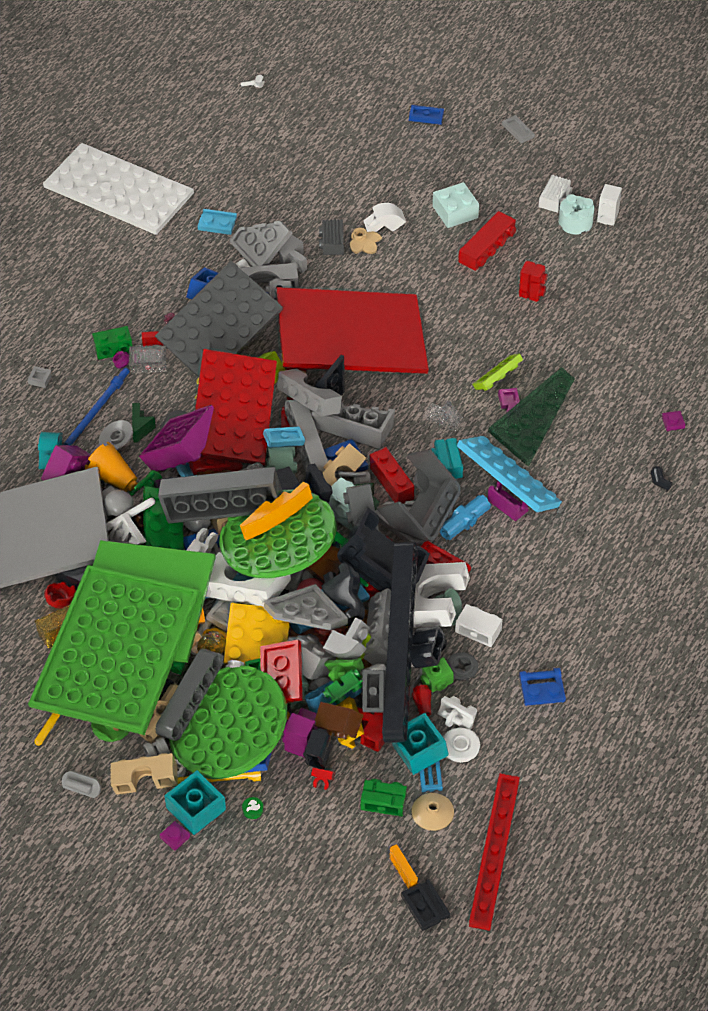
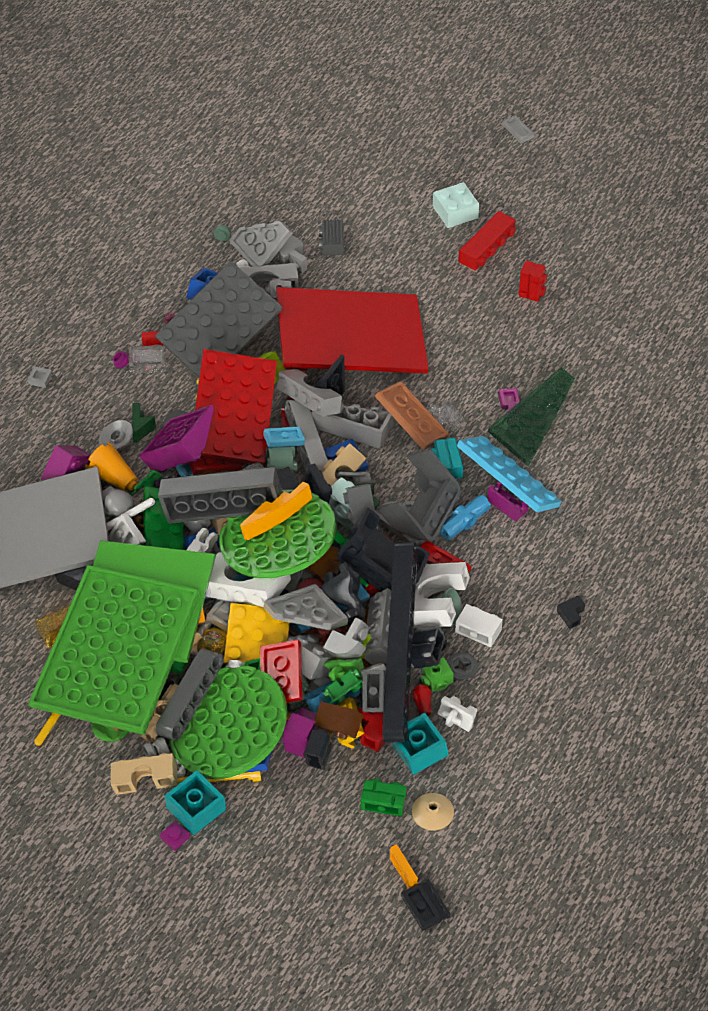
teal brick [38,432,63,469] -> none
white plate [43,143,194,235] -> none
red hair [44,581,76,609] -> none
light grey piece [62,770,103,798] -> none
blue bar [63,368,130,445] -> none
green brick [92,326,133,360] -> none
medium azure plate [198,209,237,235] -> none
white hand [241,75,265,88] -> none
green tile [242,797,264,819] -> none
red tile [311,768,336,790] -> none
tan plate [350,228,382,254] -> none
white brick [363,203,406,232] -> none
red brick [370,447,414,504] -> none
blue plate [409,105,444,125] -> none
dark azure tile [419,761,443,792] -> none
white wheel [443,727,480,763] -> none
red plate [469,773,520,931] -> none
lime plate [472,354,523,391] -> none
blue plate [519,668,566,706] -> none
white brick [539,175,572,213] -> none
light aqua brick [558,194,594,234] -> none
white brick [597,184,622,226] -> none
black arm [650,466,673,491] -> none
magenta plate [662,411,685,431] -> none
none -> sand green plate [214,225,231,242]
none -> nougat tile [375,381,449,450]
none -> black piece [557,595,585,629]

